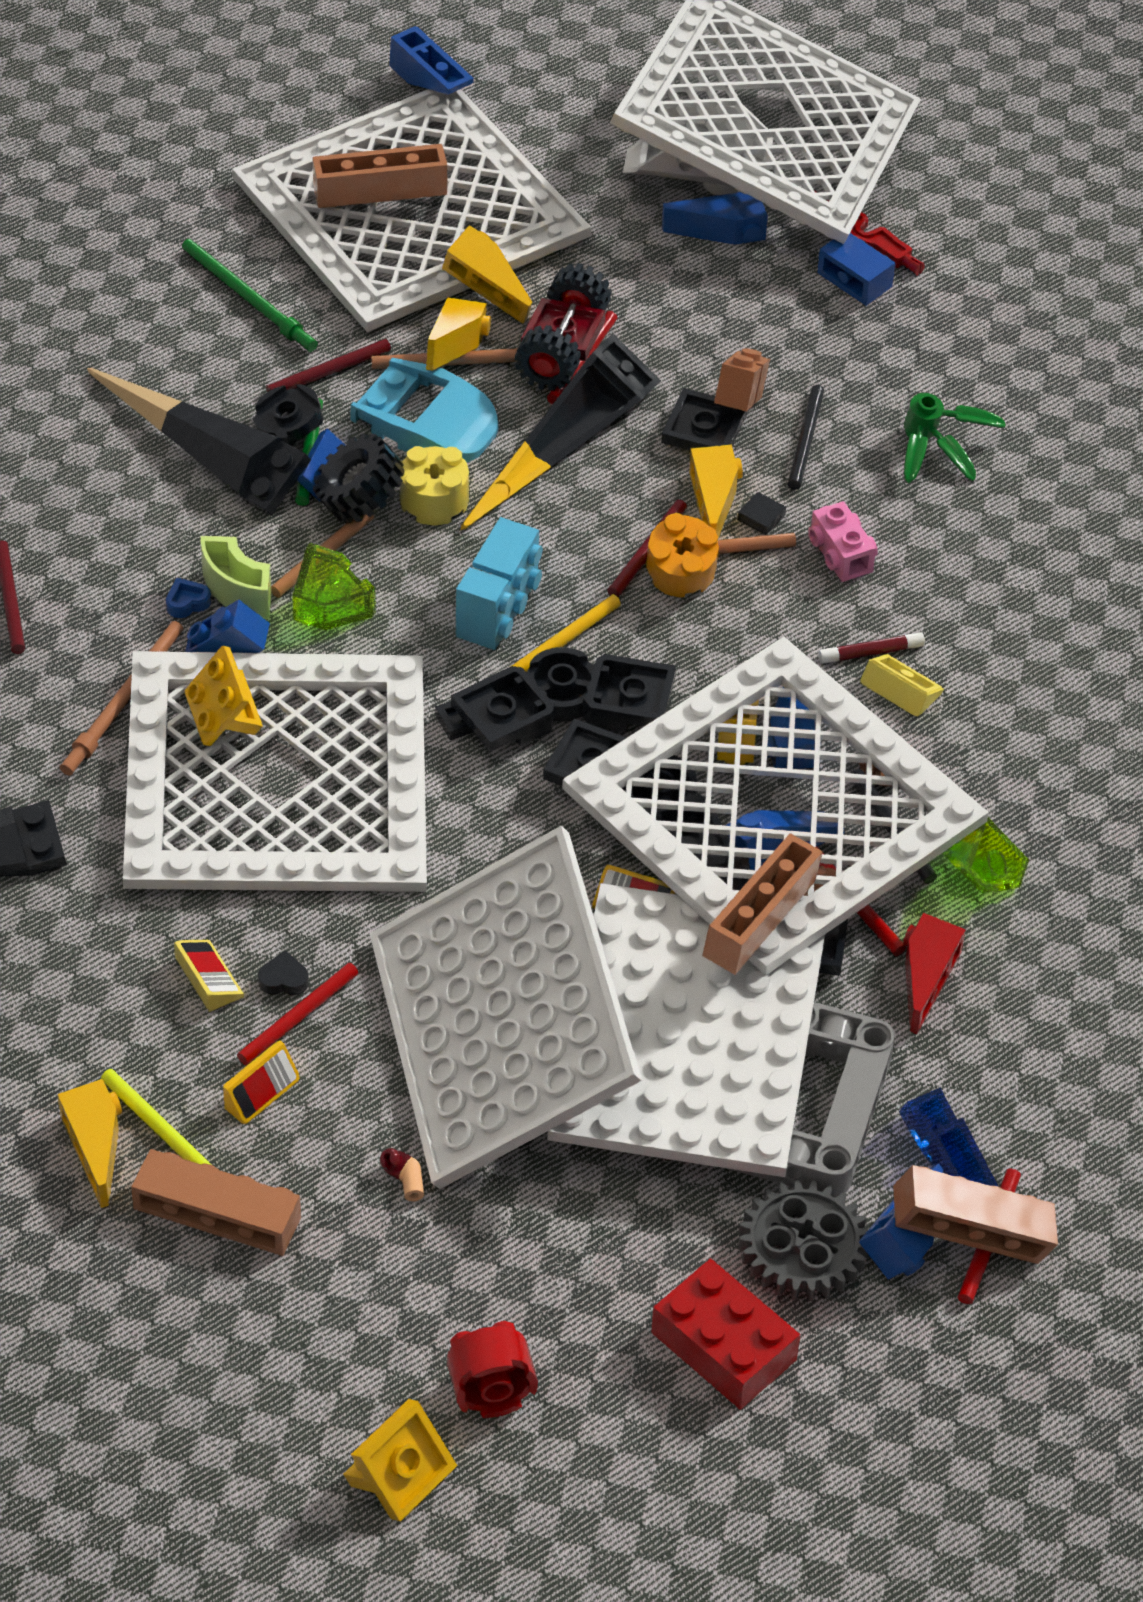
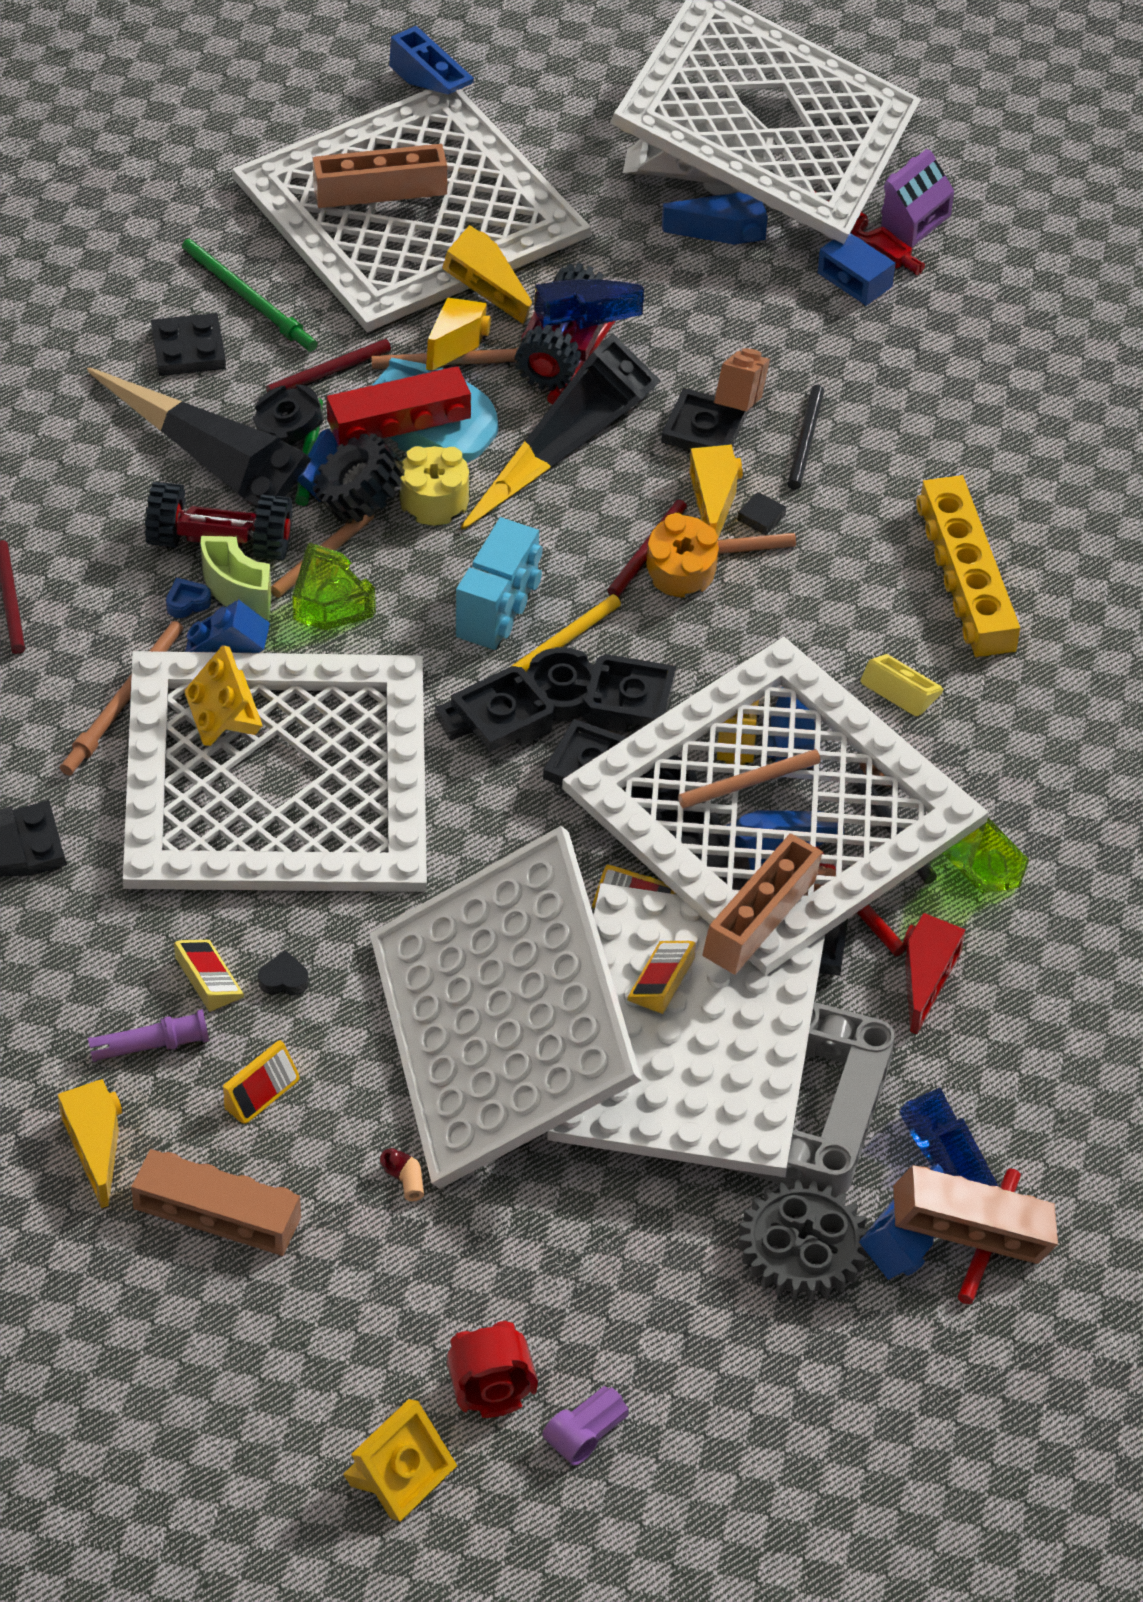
neon yellow bar [101,1069,212,1165] -> none
red bar [237,962,358,1065] -> none
red brick [651,1258,801,1410] -> none
bright pink brick [808,501,878,582] -> none
dark red bar [818,632,925,664] -> none
green plant [904,393,1006,483] -> none
none -> medium lavender pin [88,1009,209,1062]
none -> black plate [145,481,293,561]
none -> black plate [151,313,226,376]
none -> red brick [326,366,471,446]
none -> clear blue slope [534,279,644,329]
none -> medium lavender piece [542,1386,629,1466]
none -> slope [627,940,696,1014]
none -> nougat bar [678,749,821,809]
none -> medium lavender slope [881,149,954,248]
none -> yellow brick [916,475,1020,657]

